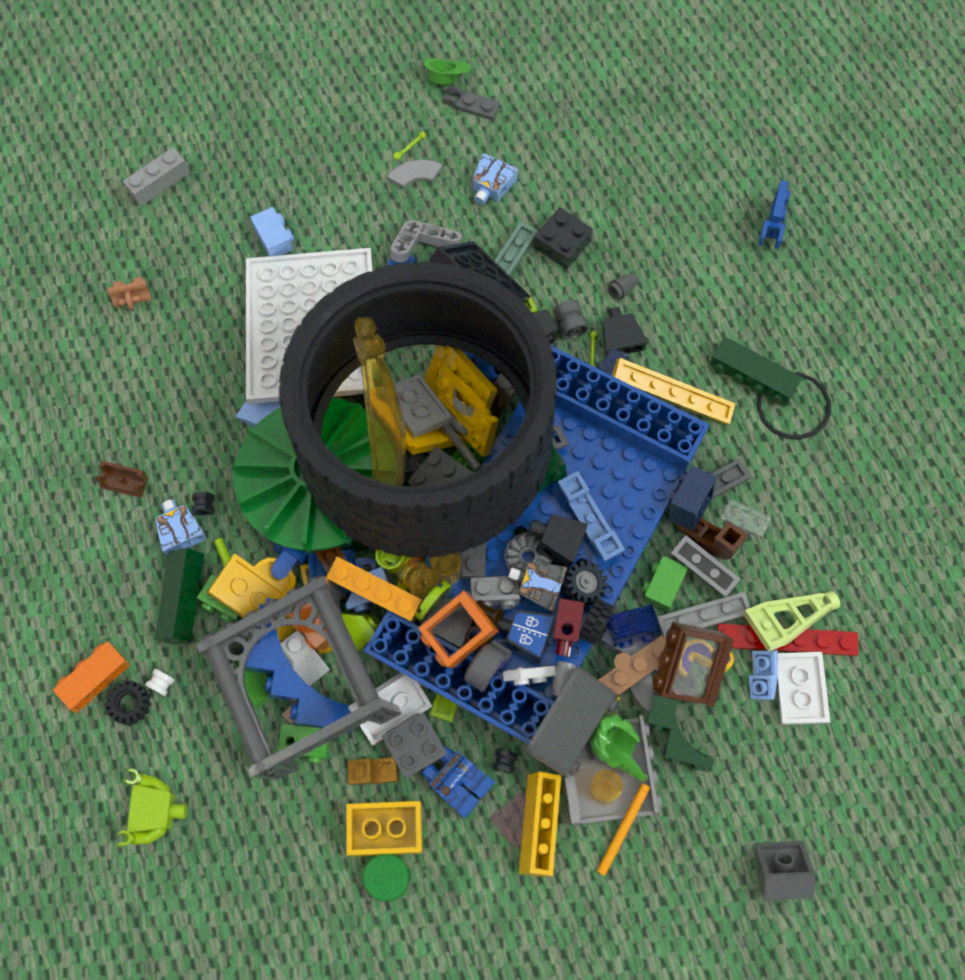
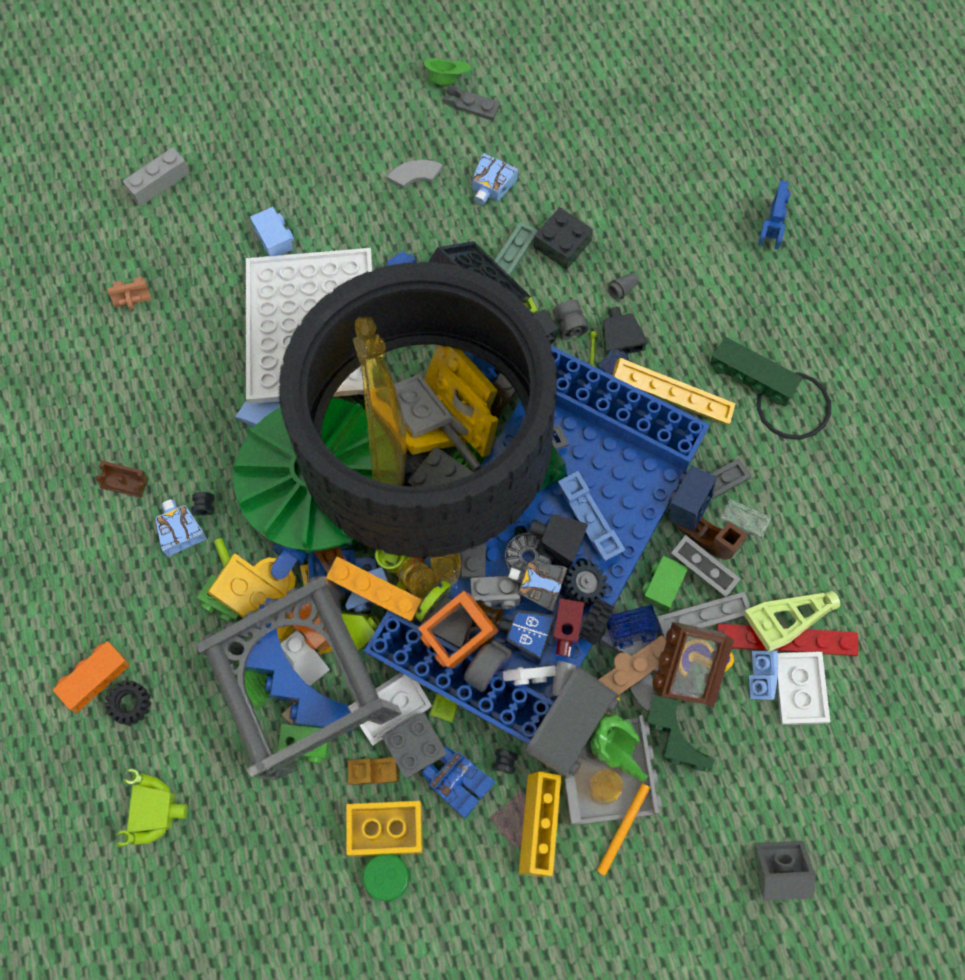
white wheel [145,669,175,696] -> none
dark green brick [154,548,204,645] -> none
light grey beam [390,220,462,262] -> none
lime hinge [393,131,426,160] -> none

